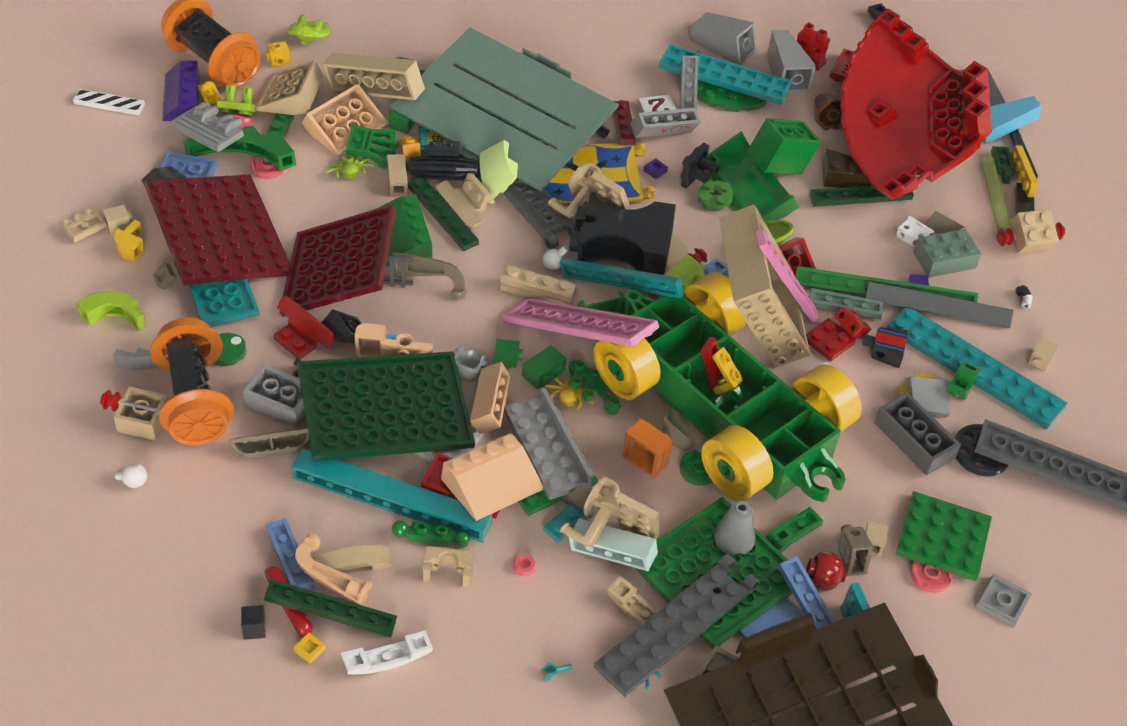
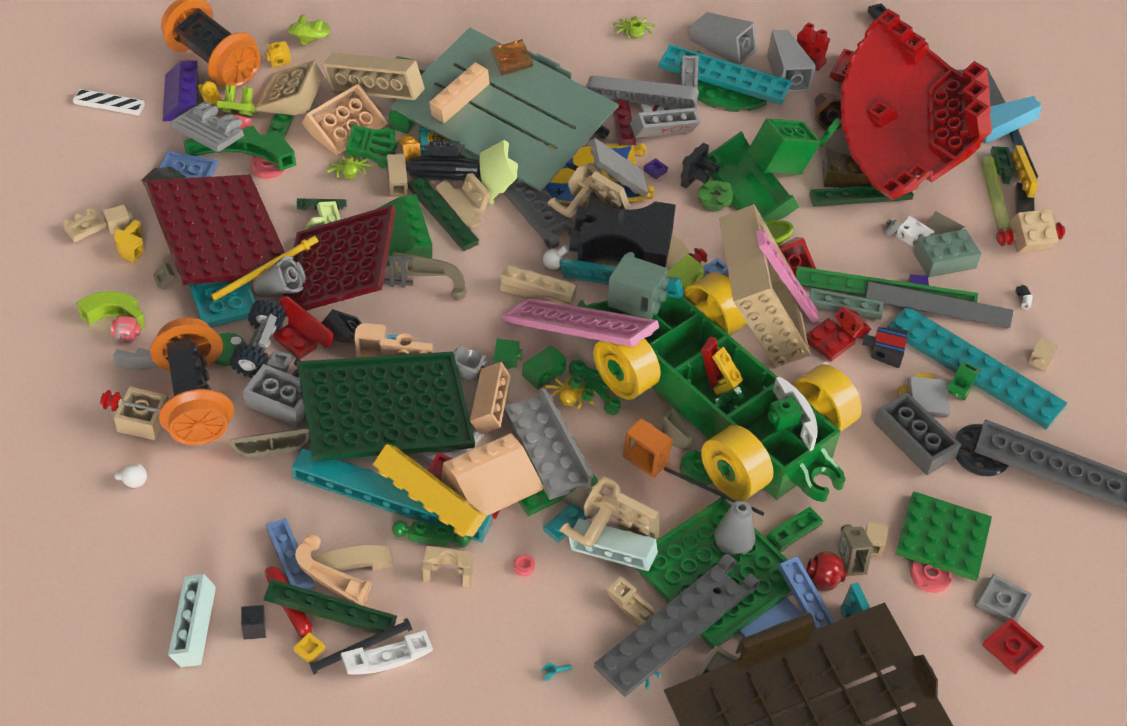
none -> coral head [111,316,141,342]
none -> light aqua brick [168,574,216,667]
none -> yellow bar [210,236,318,302]
none -> black plate [230,299,286,378]
none -> light grey cone [253,256,306,296]
none -> light grey tile [267,351,292,373]
none -> dark green hinge [297,198,347,210]
none -> yellowish green plate [304,201,341,230]
none -> black bar [309,618,413,675]
none -> yellow brick [373,444,487,537]
none -> light nougat brick [429,62,490,124]
none -> clear orange plate [491,39,533,76]
none -> light grey beam [586,76,699,108]
none -> light grey tile [590,138,648,197]
none -> sand green container [608,252,669,319]
none -> lime animal [614,16,655,39]
none -> black axle [664,467,765,516]
none -> green brick [768,397,802,430]
none -> white slope [773,377,817,451]
none -> green tile [820,118,841,147]
none -> light grey tile [884,219,900,237]
none -> red plate [982,618,1045,675]

